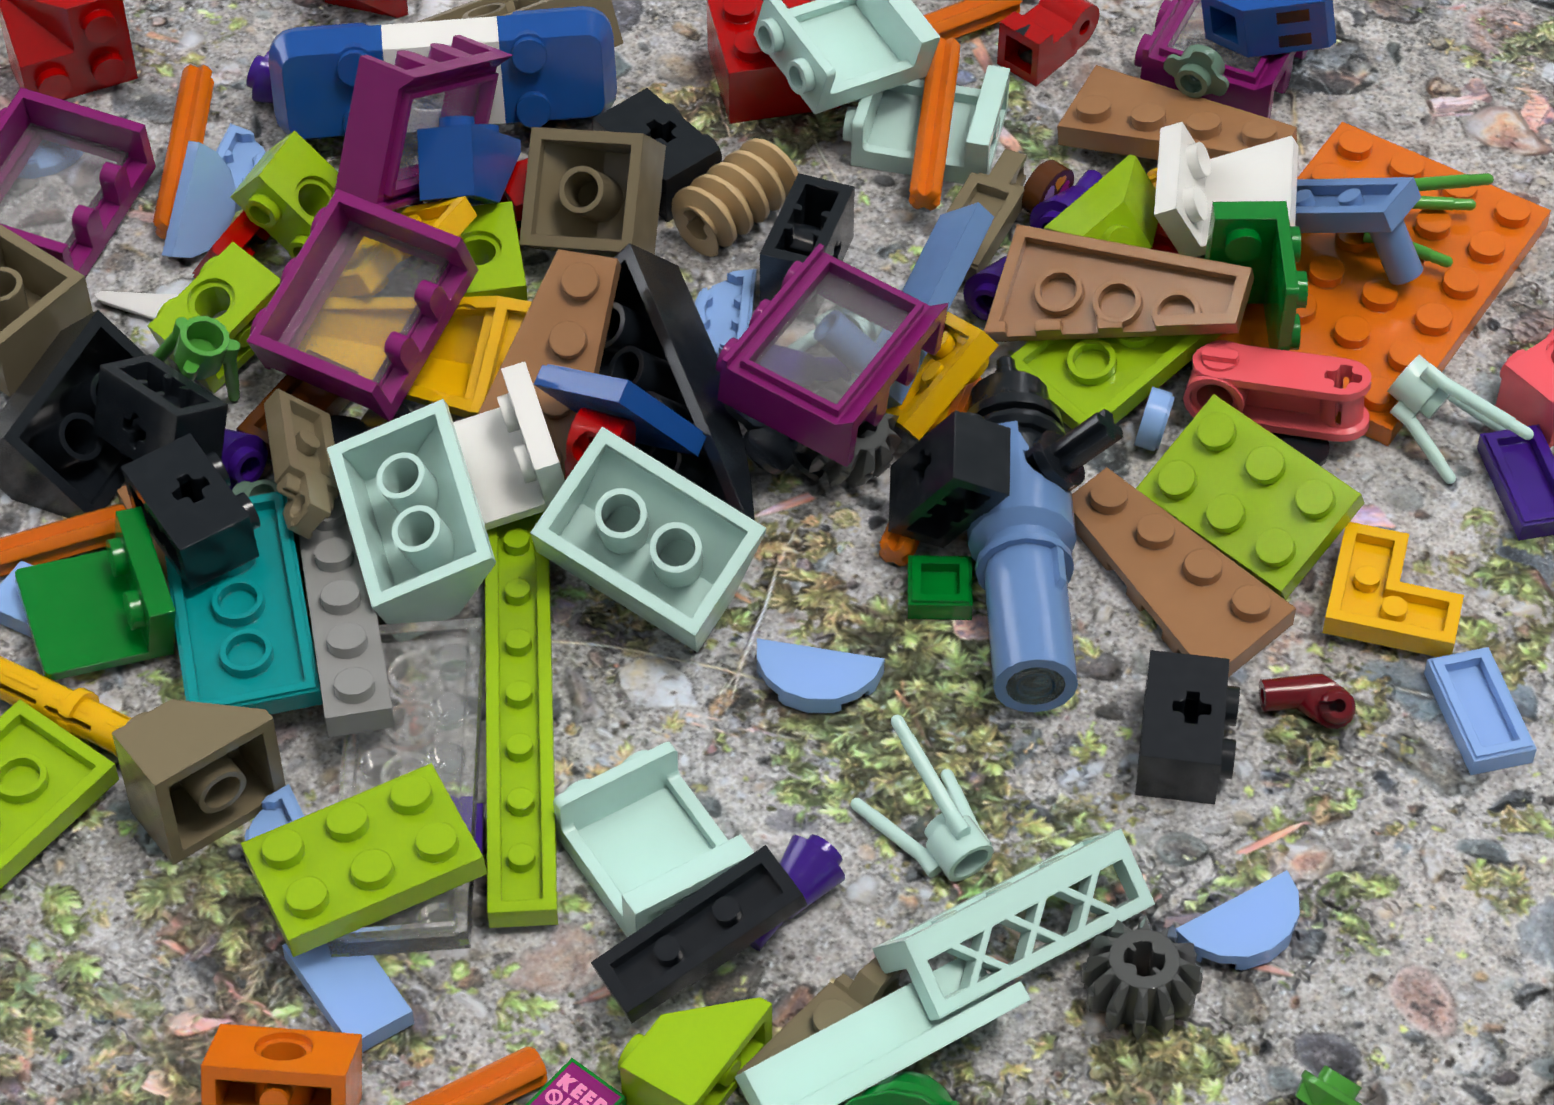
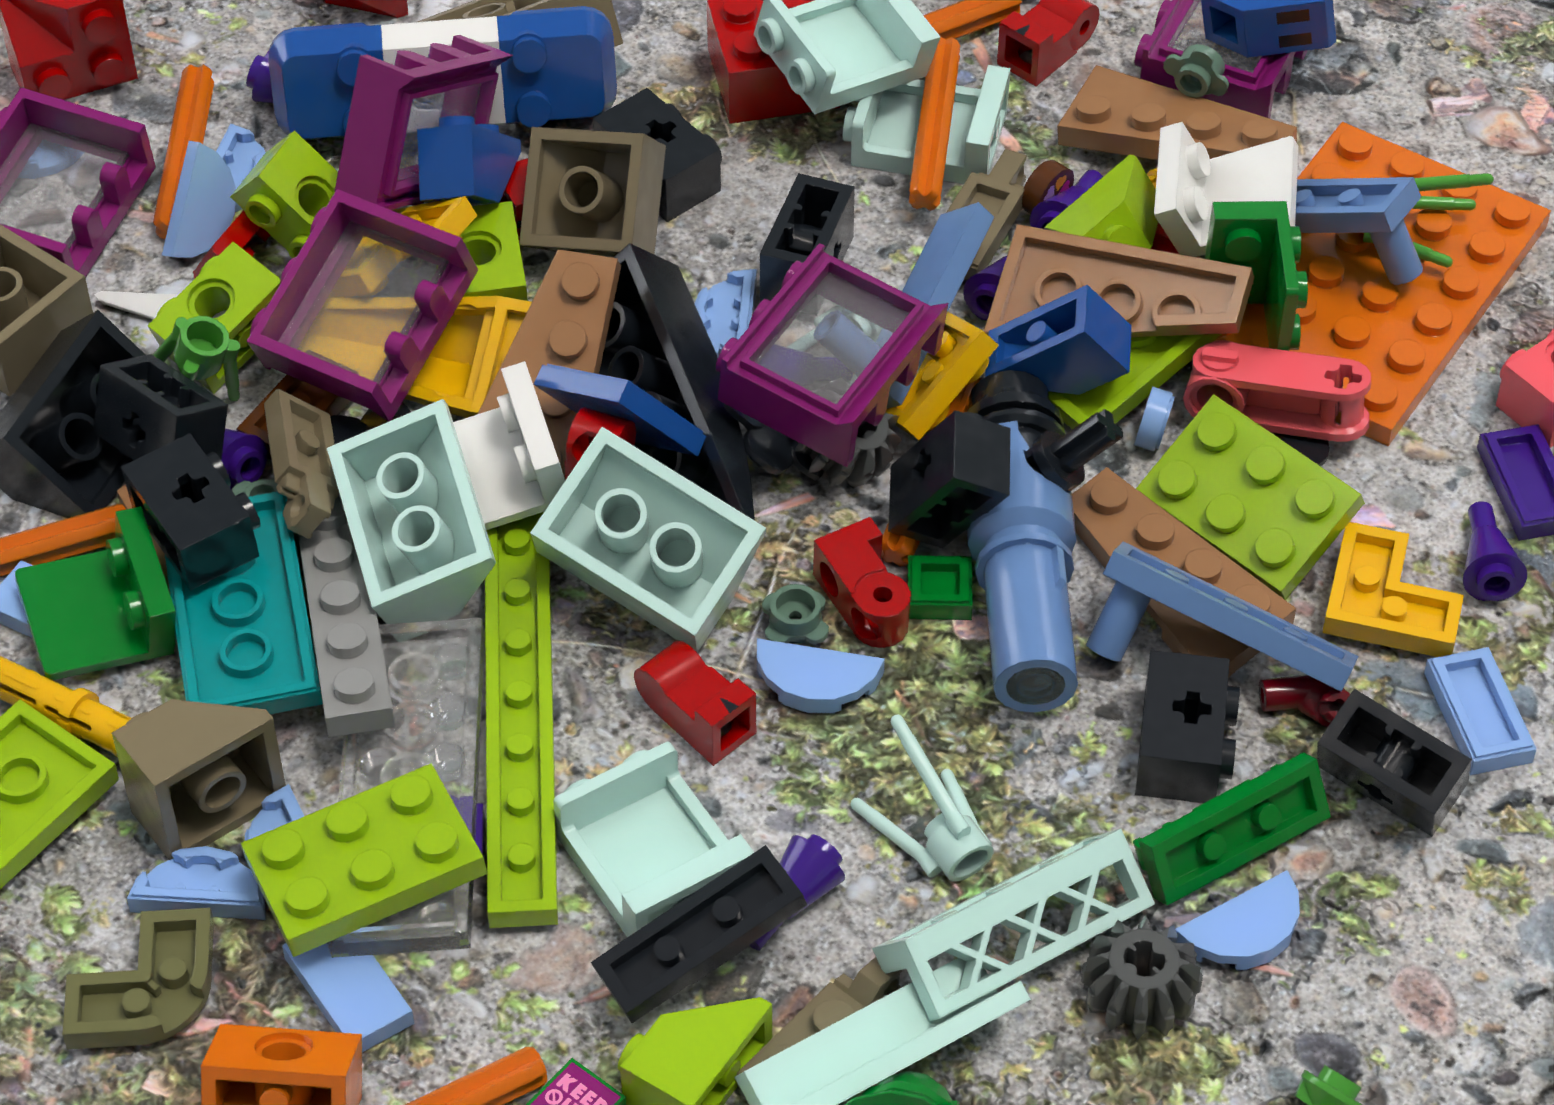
tan piece [672,138,798,257] -> none
light aqua plant [1387,354,1534,484] -> none
none -> olive plate [62,907,214,1050]
none -> light blue tile [127,846,266,920]
none -> red leg [634,640,757,766]
none -> sand green plate [762,584,829,644]
none -> red leg [813,517,911,648]
none -> blue slope [985,285,1132,395]
none -> medium blue piece [1086,541,1359,692]
none -> green plate [1133,752,1331,906]
none -> black brick [1317,689,1472,837]
none -> dark purple cone [1463,501,1527,601]

